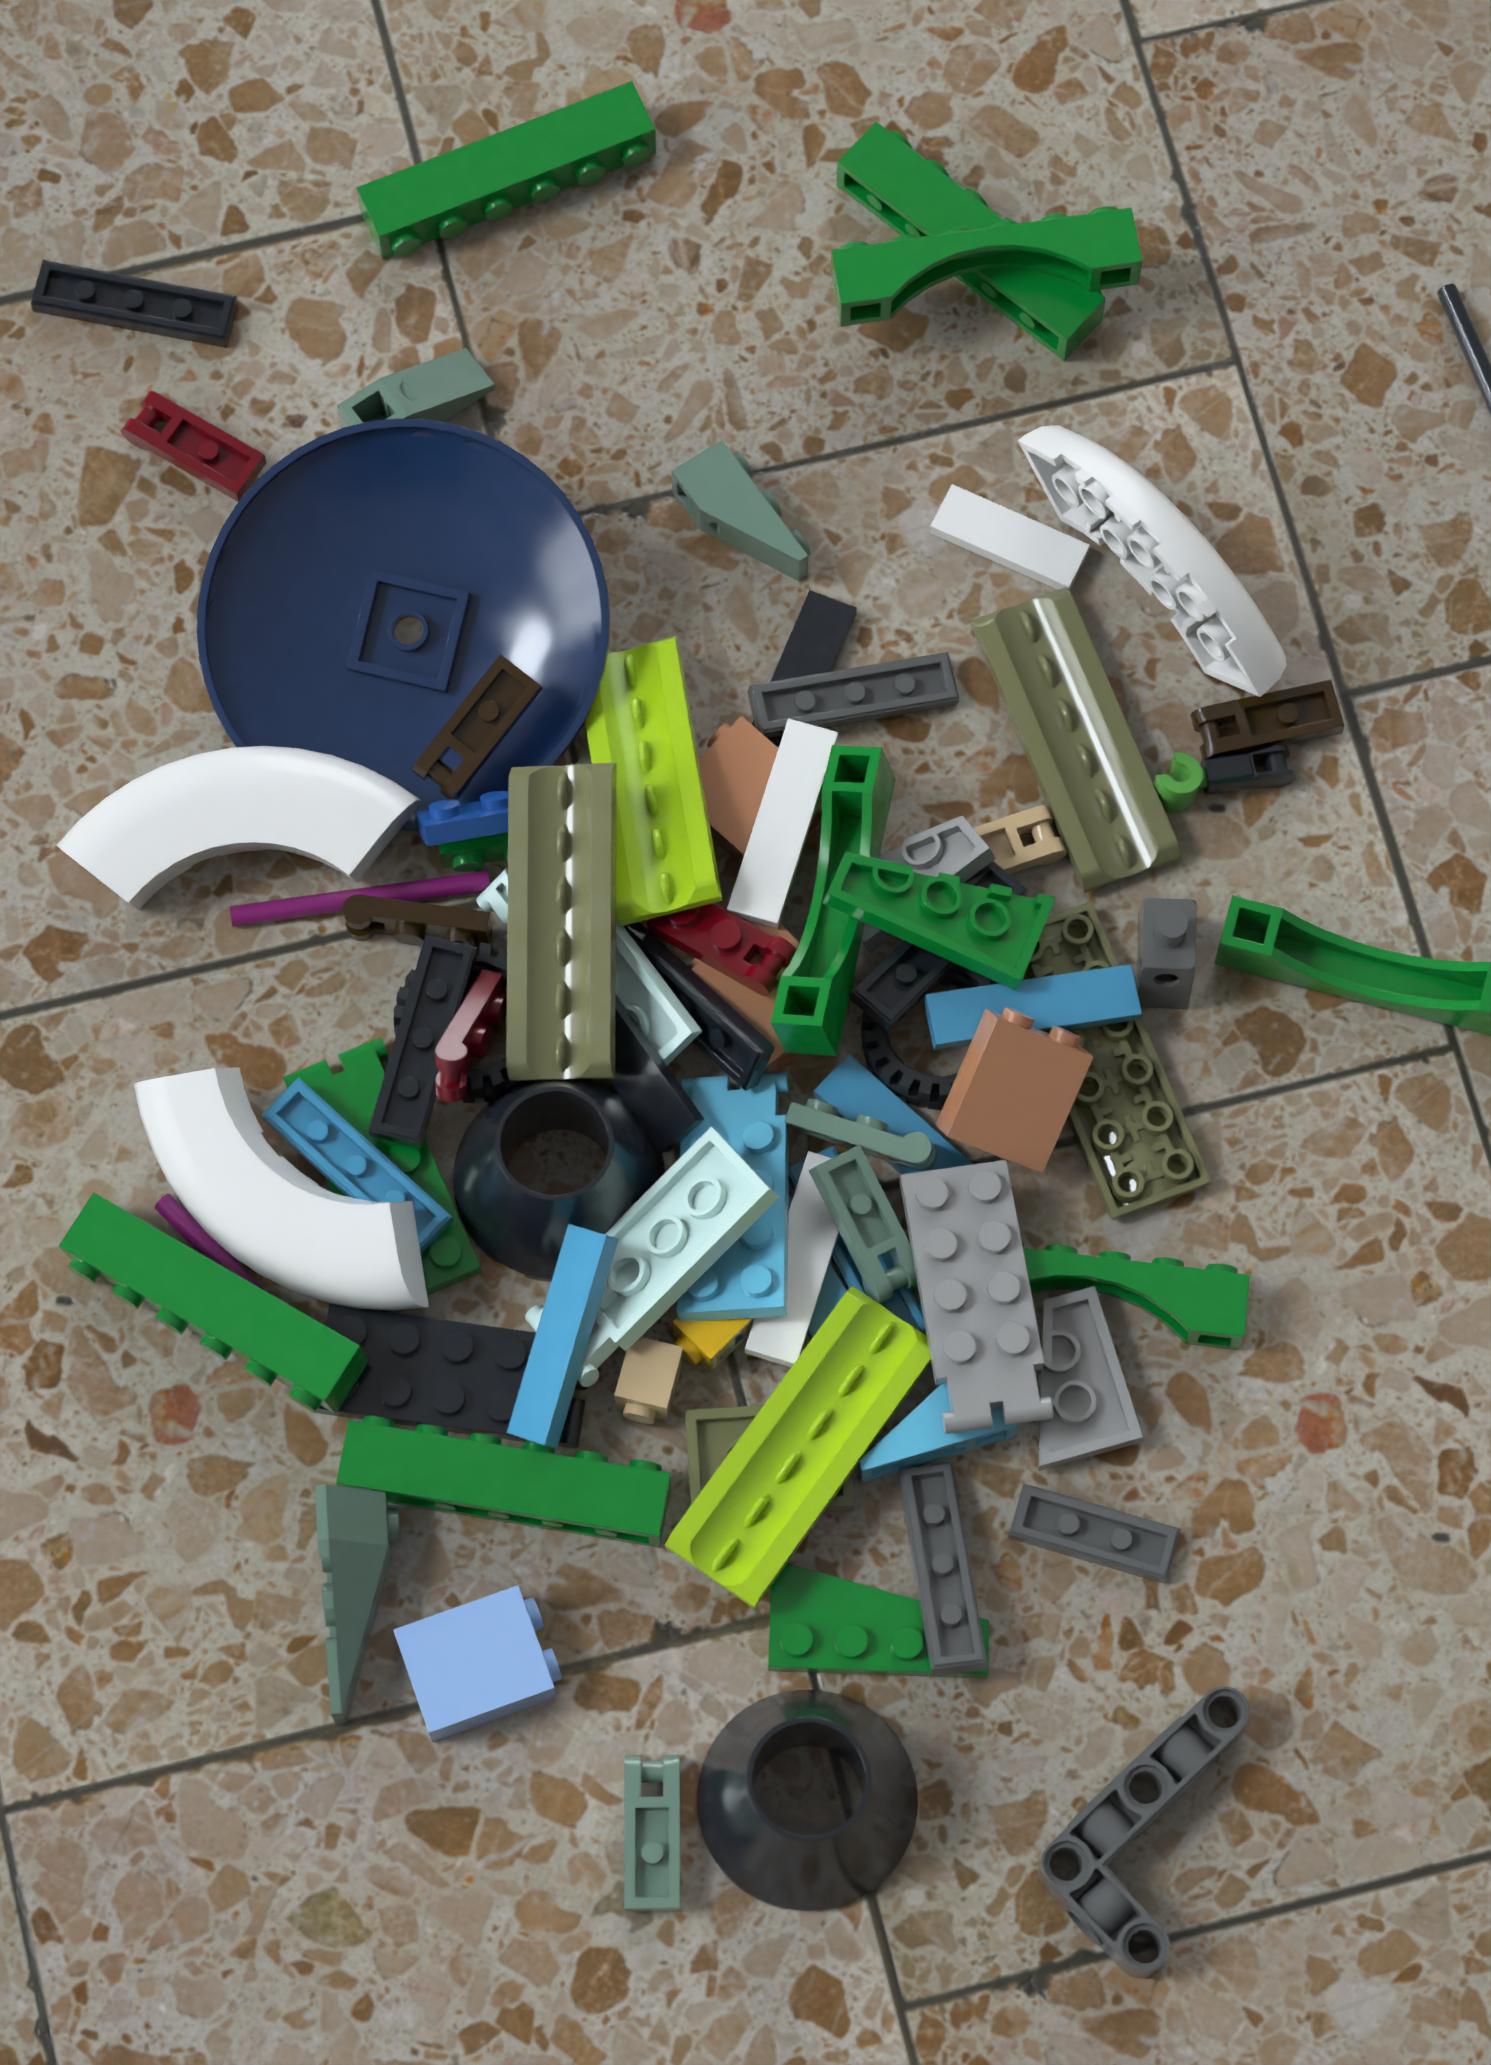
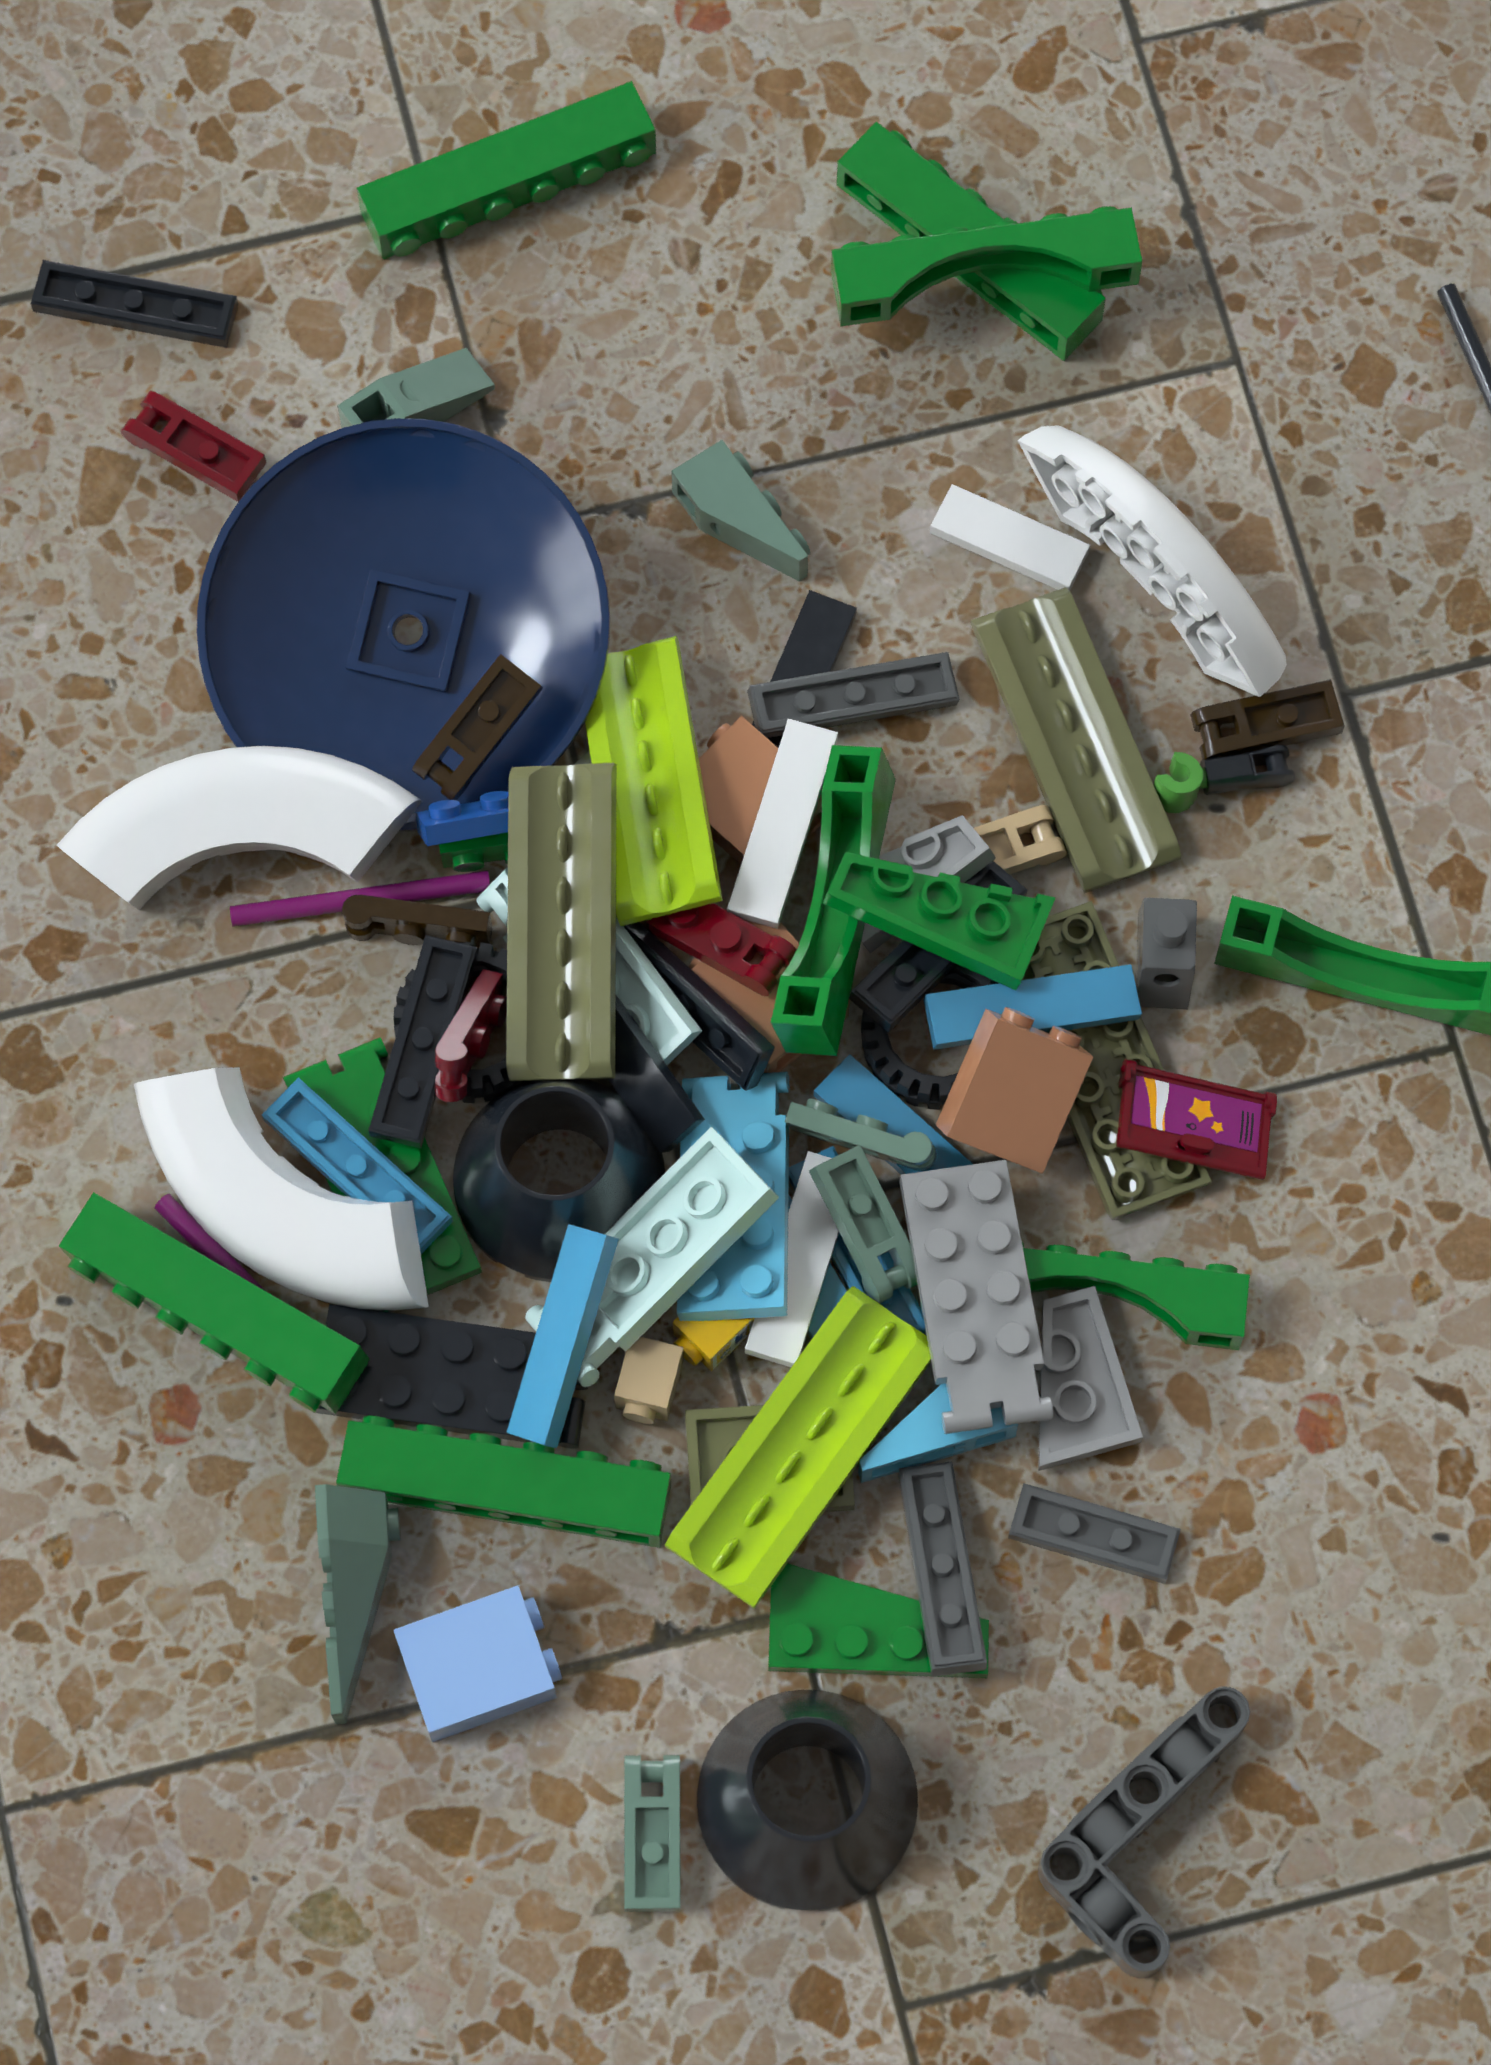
none -> door [1116,1059,1277,1180]

